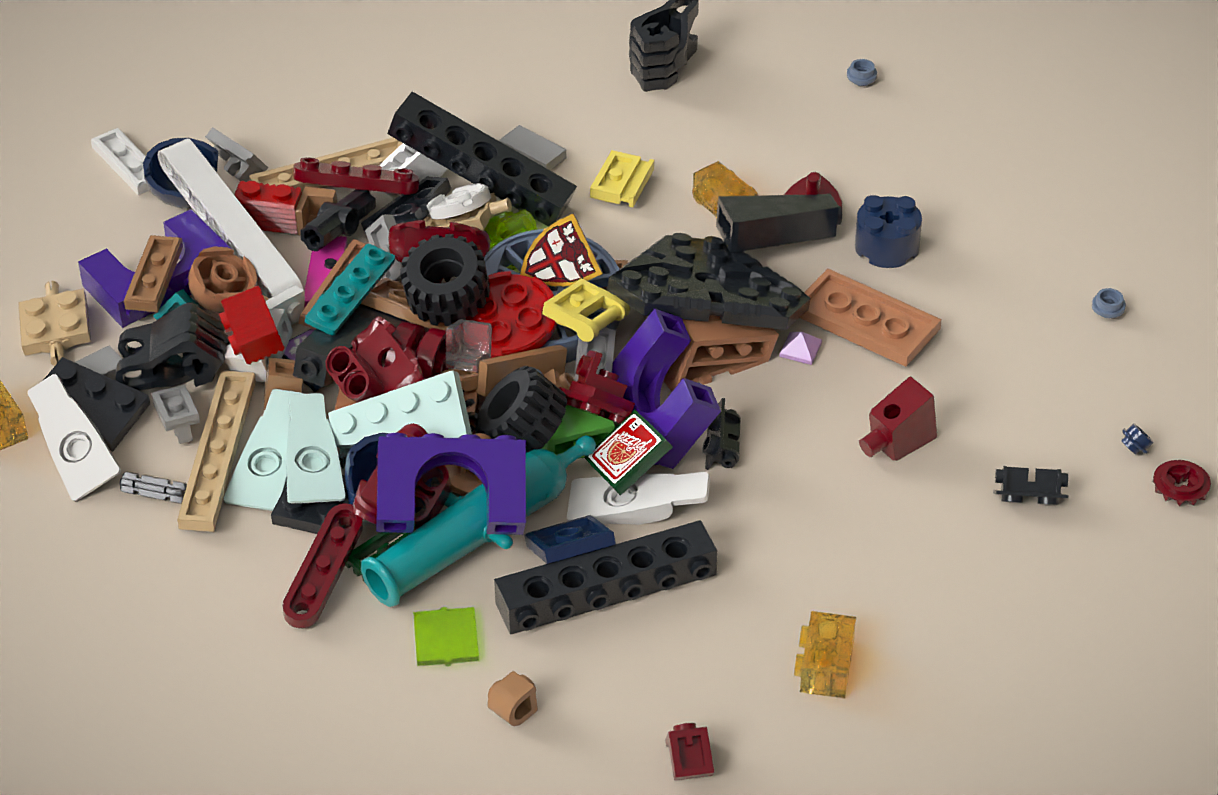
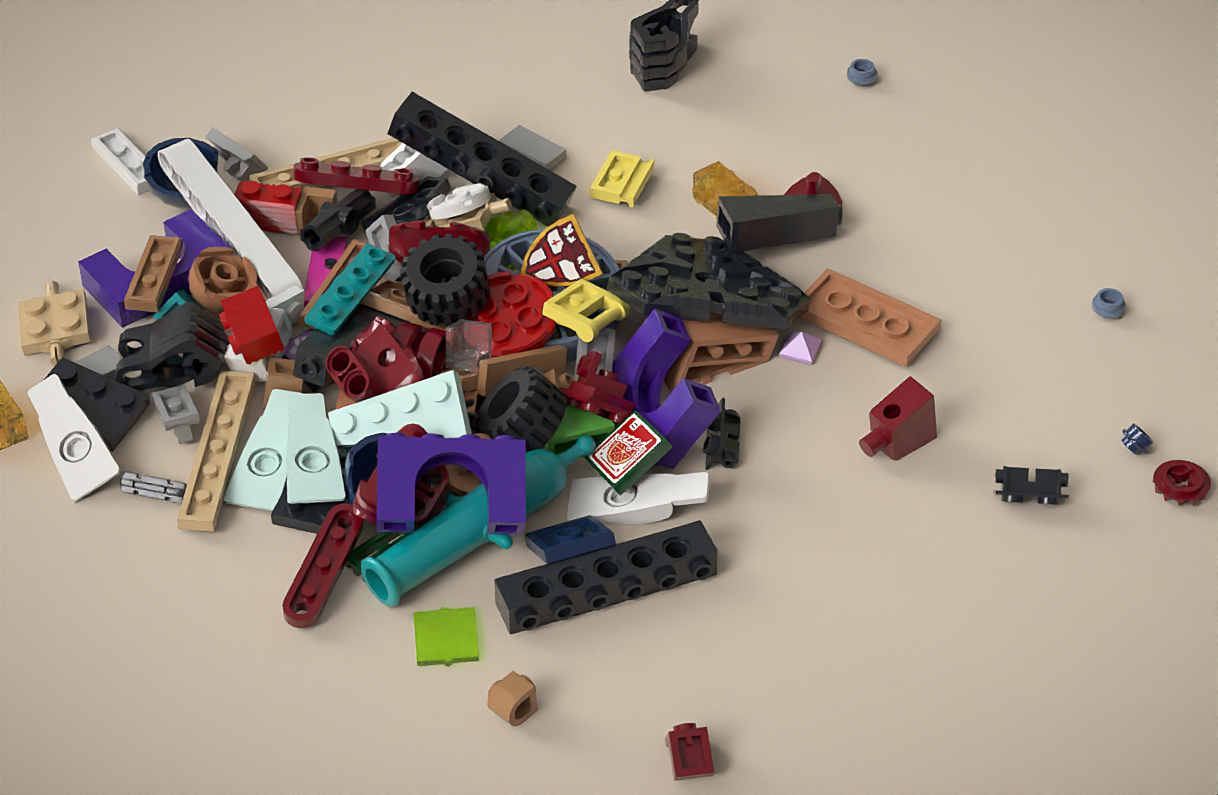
clear yellow brick [794,611,856,699] -> none
dark blue brick [855,195,922,268] -> none

